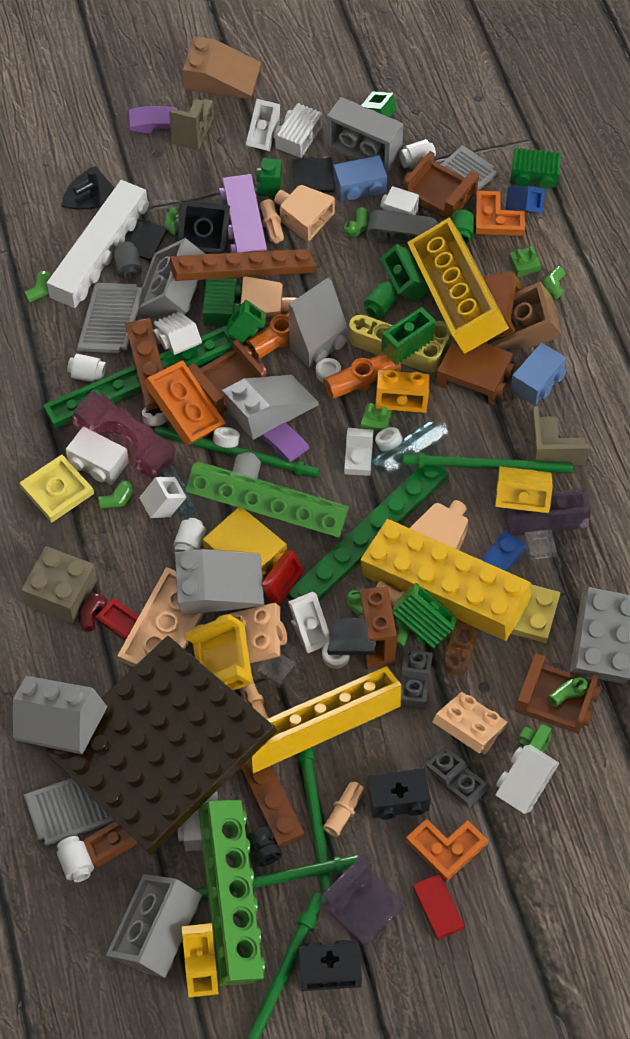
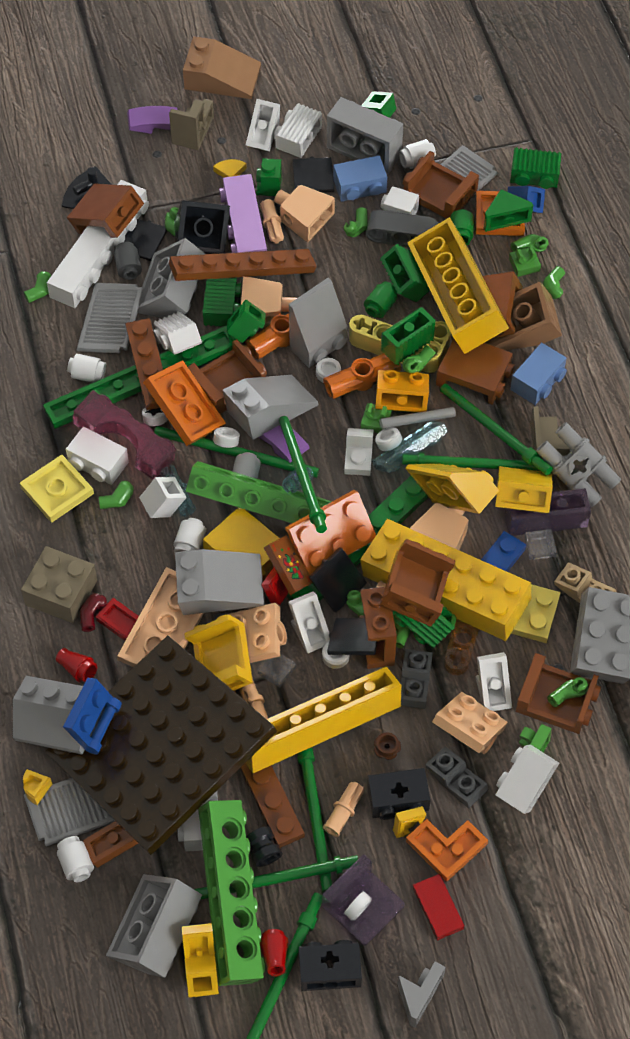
none -> yellow tile [23,769,52,805]
none -> red cone [56,648,98,682]
none -> blue plate [63,678,122,754]
none -> dark orange panel [67,184,144,238]
none -> yellow tile [213,159,247,178]
none -> red cone [260,929,288,976]
none -> dark orange tile [264,535,312,595]
none -> green bar [279,416,327,533]
none -> clear light blue pin [282,467,314,493]
none -> orange plate [285,490,376,575]
none -> black piece [308,547,367,612]
none -> white tile [344,891,372,921]
none -> reddish brown plate [374,732,401,760]
none -> light grey bar [379,407,456,429]
none -> dark orange panel [380,539,456,627]
none -> yellow tile [393,806,426,838]
none -> light grey slope [398,962,445,1028]
none -> bright green arm [402,345,436,373]
none -> yellow slope [405,464,499,514]
none -> green bar [440,384,553,476]
none -> white slope [476,652,512,711]
none -> green slope [484,189,533,232]
none -> bright green arm [511,234,549,252]
none -> light grey pin [536,422,621,508]
none -> tan slope [554,562,616,603]

